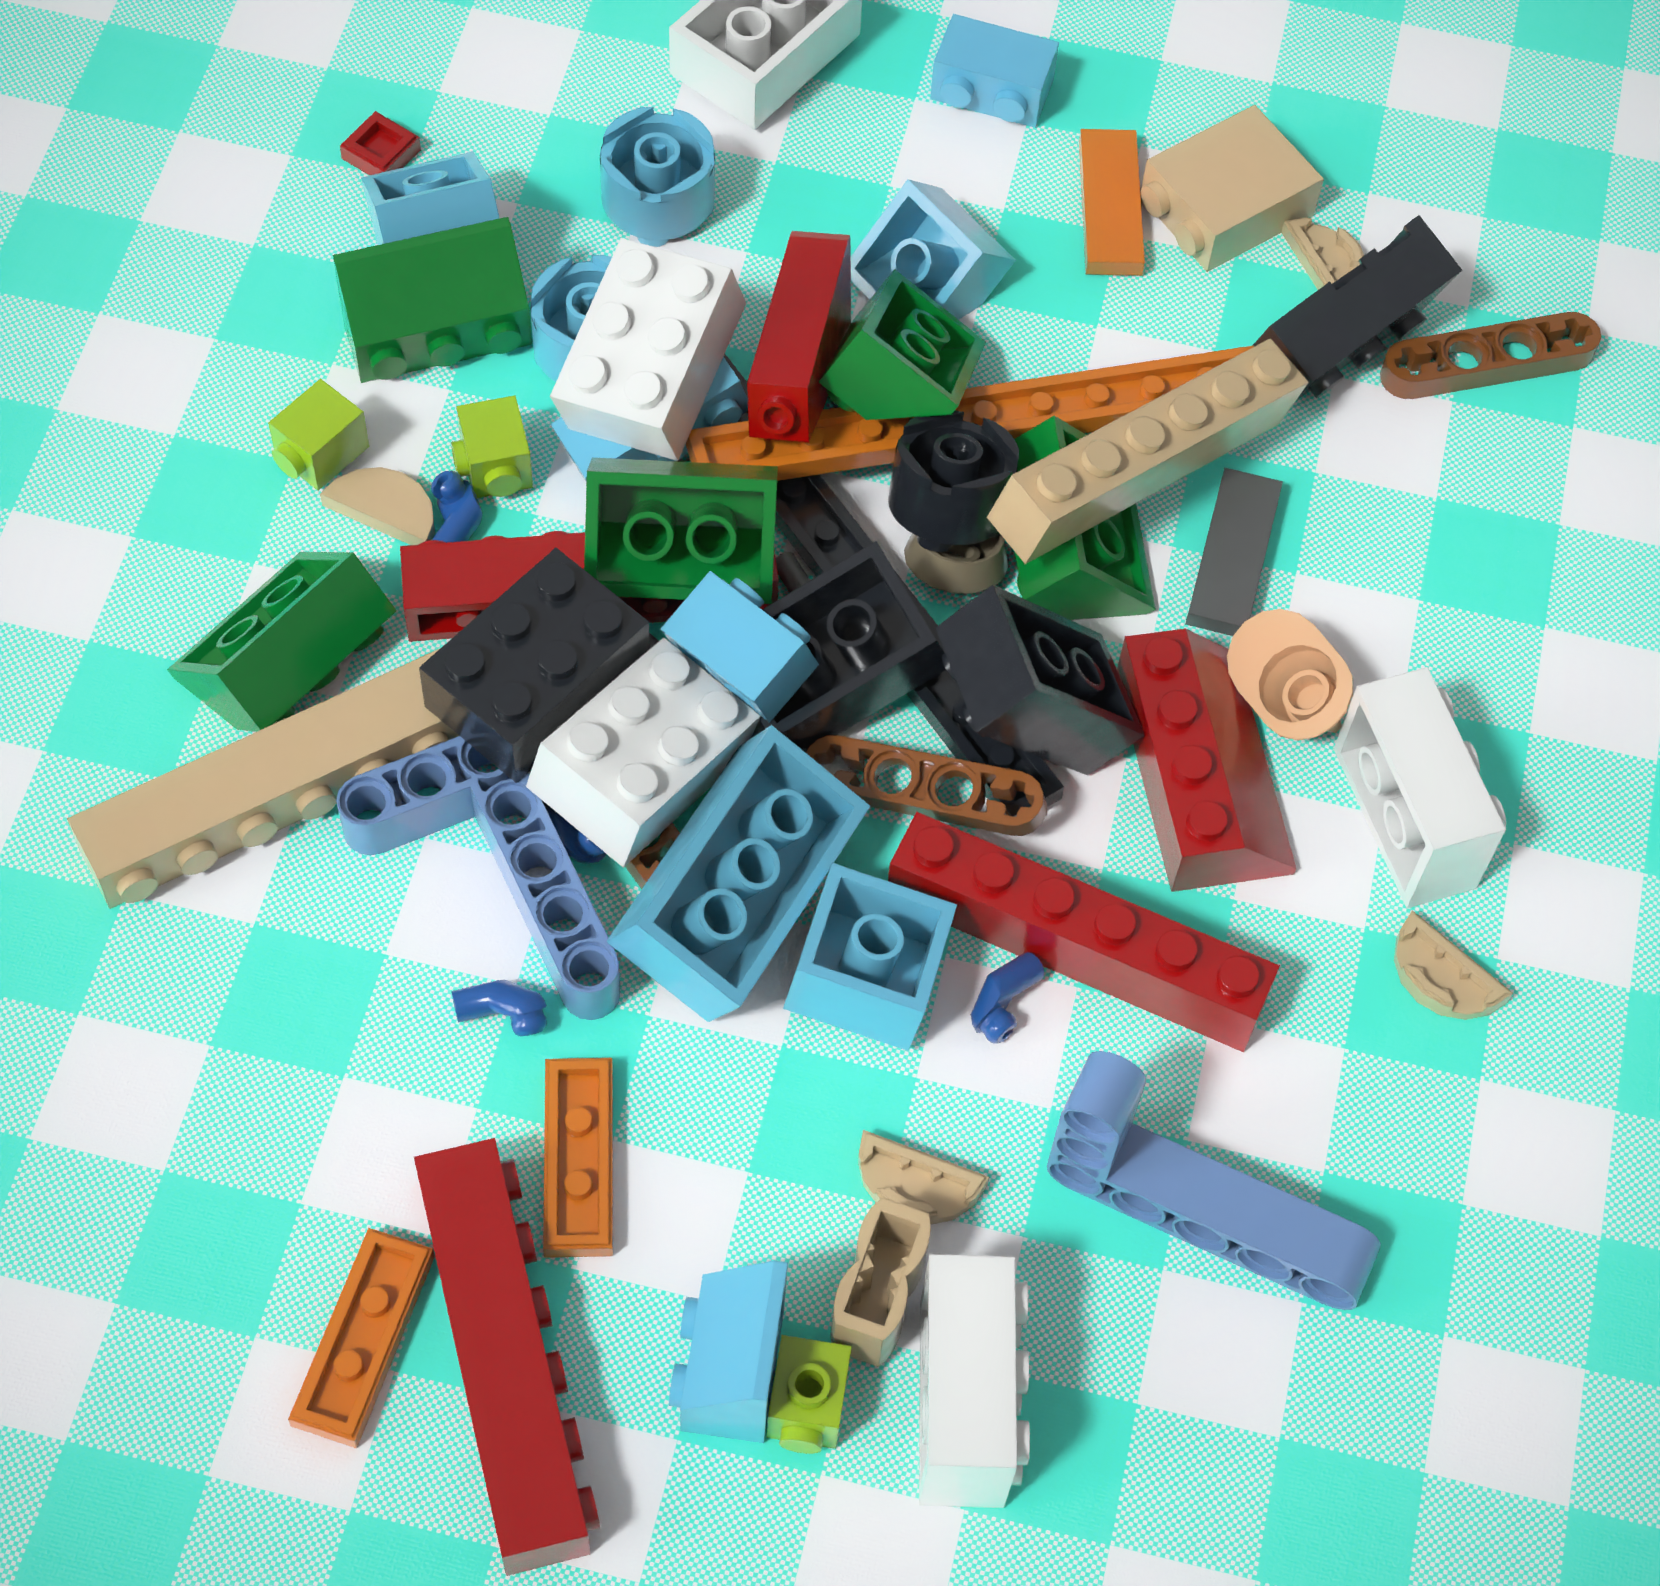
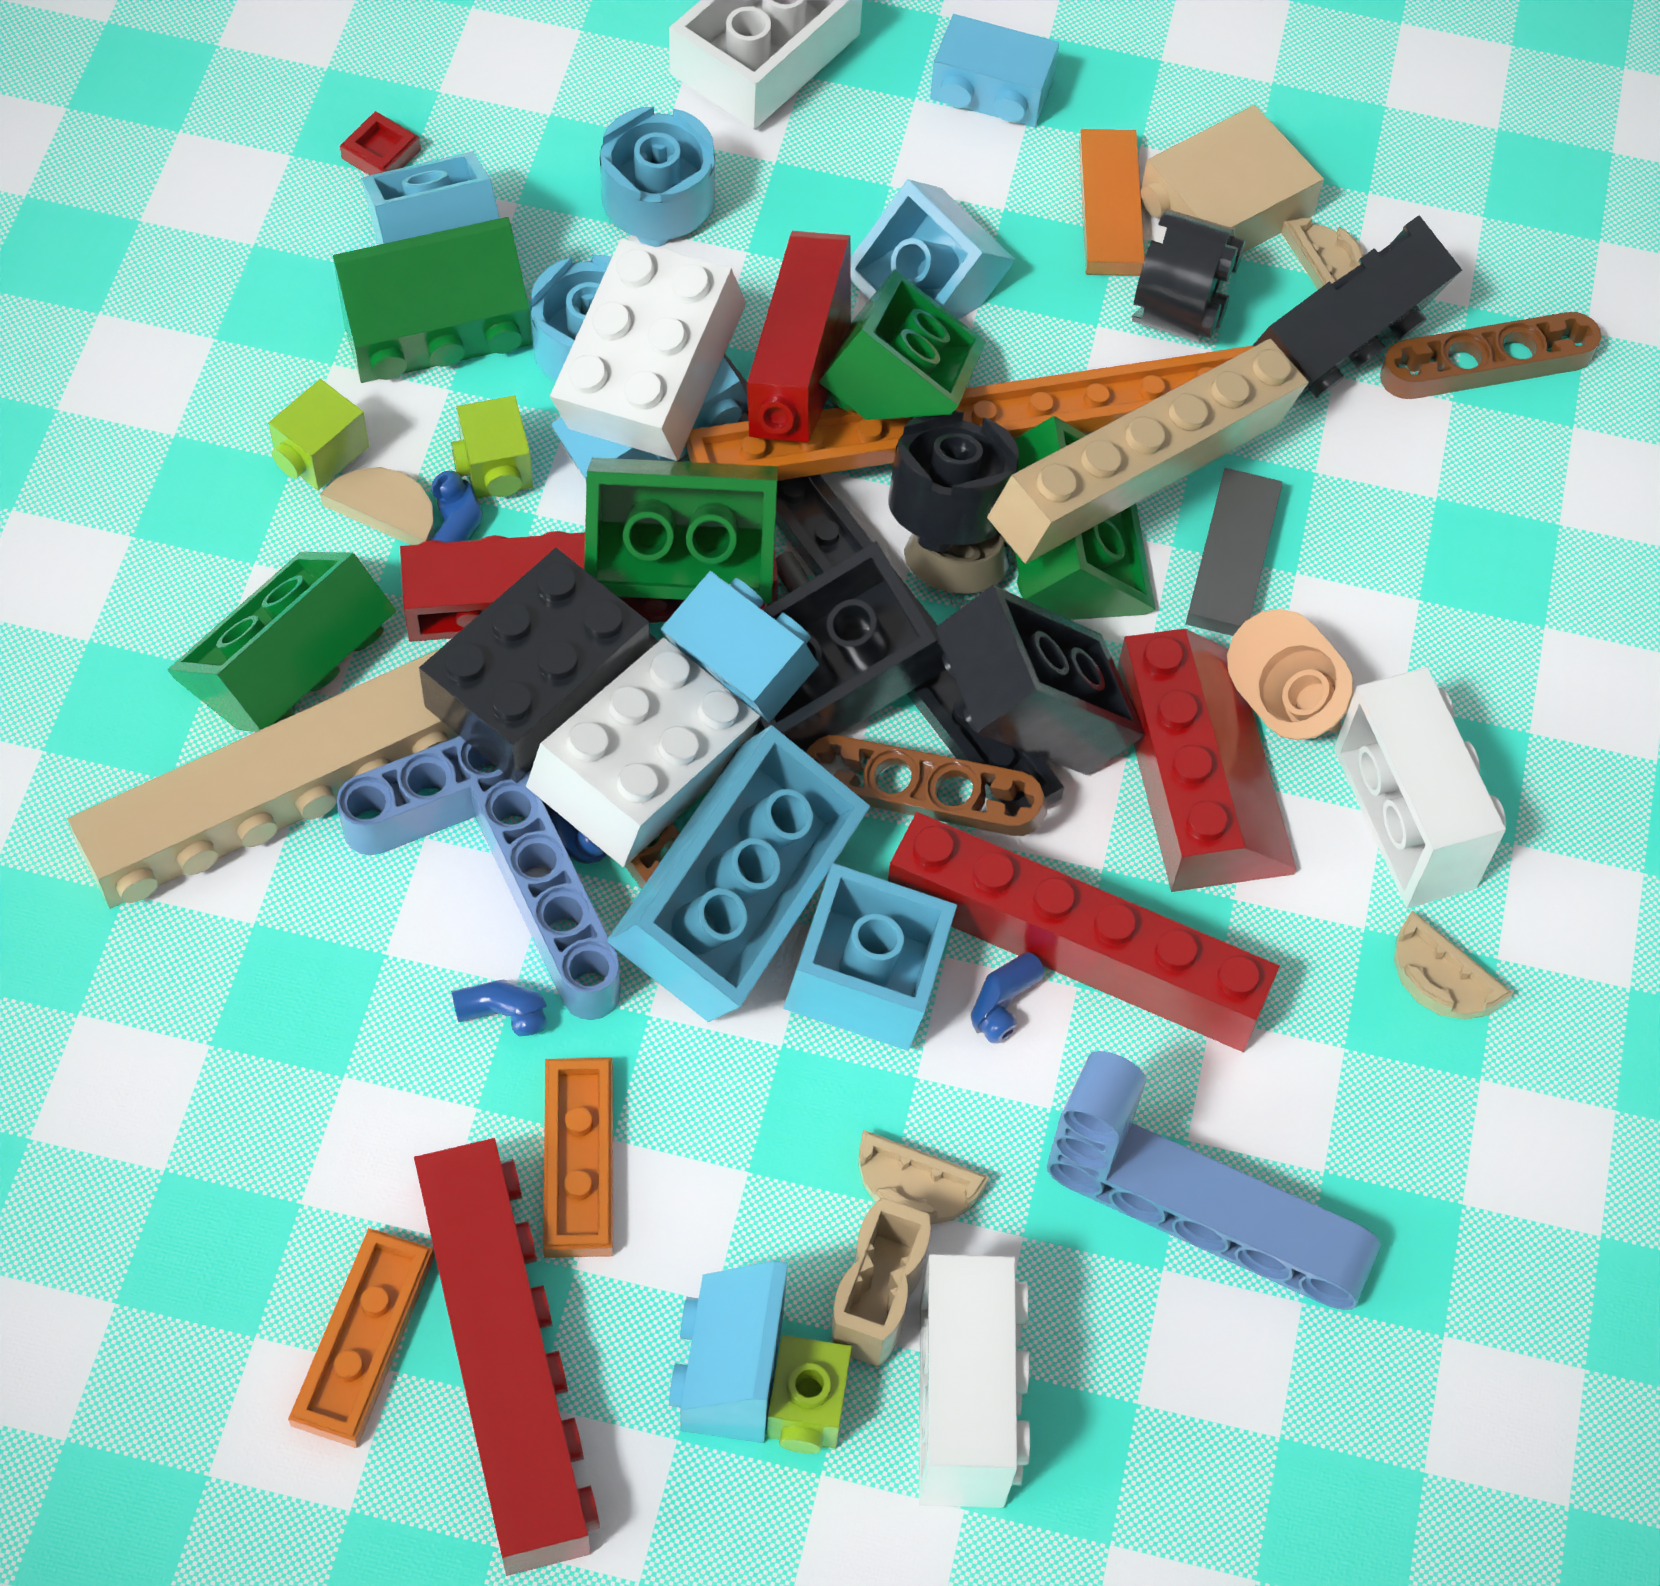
none -> black brick [1132,209,1246,342]

